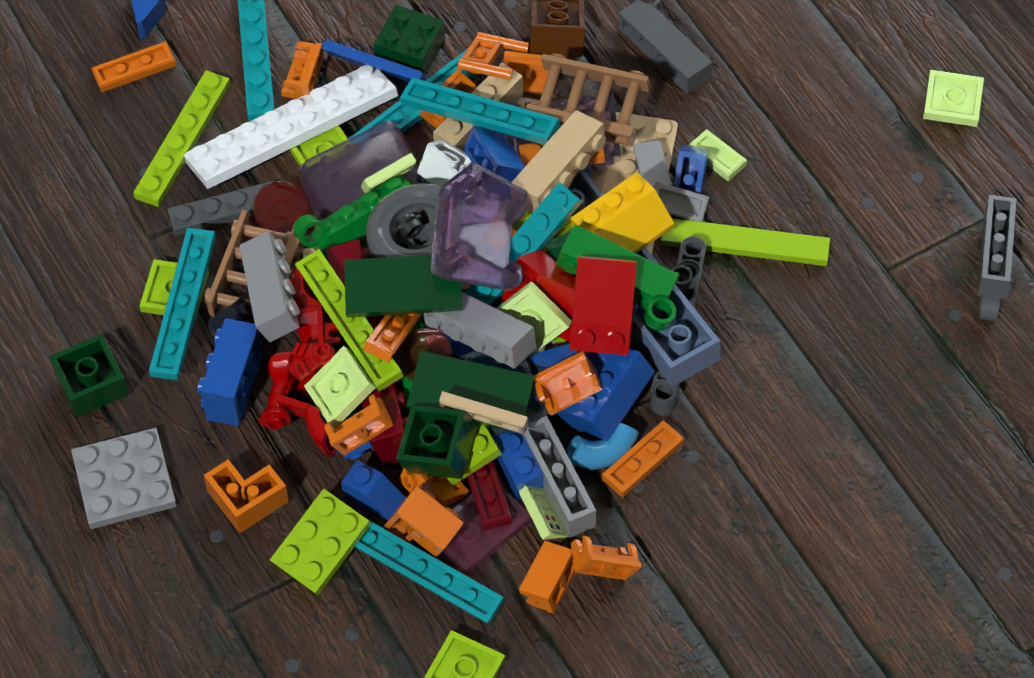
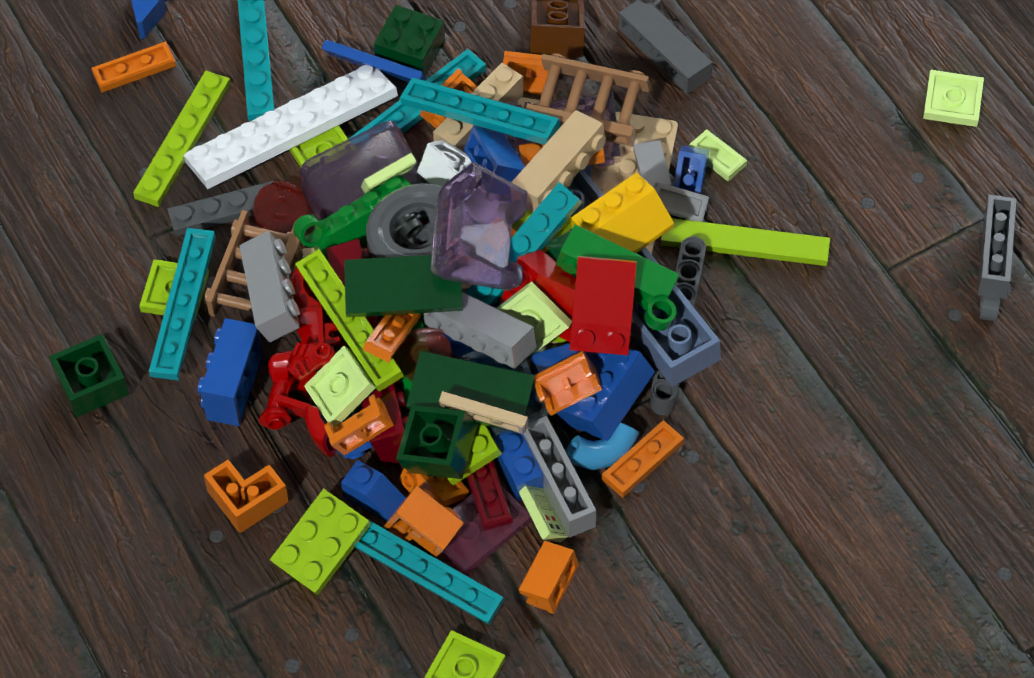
light grey plate [71,428,177,529] -> none
black bracket [207,297,255,333] -> none
orange hinge [281,42,324,99] -> none
orange plate [458,32,530,80] -> none
orange hinge [571,536,642,580] -> none
pearl dark grey plate [671,265,697,291] -> none

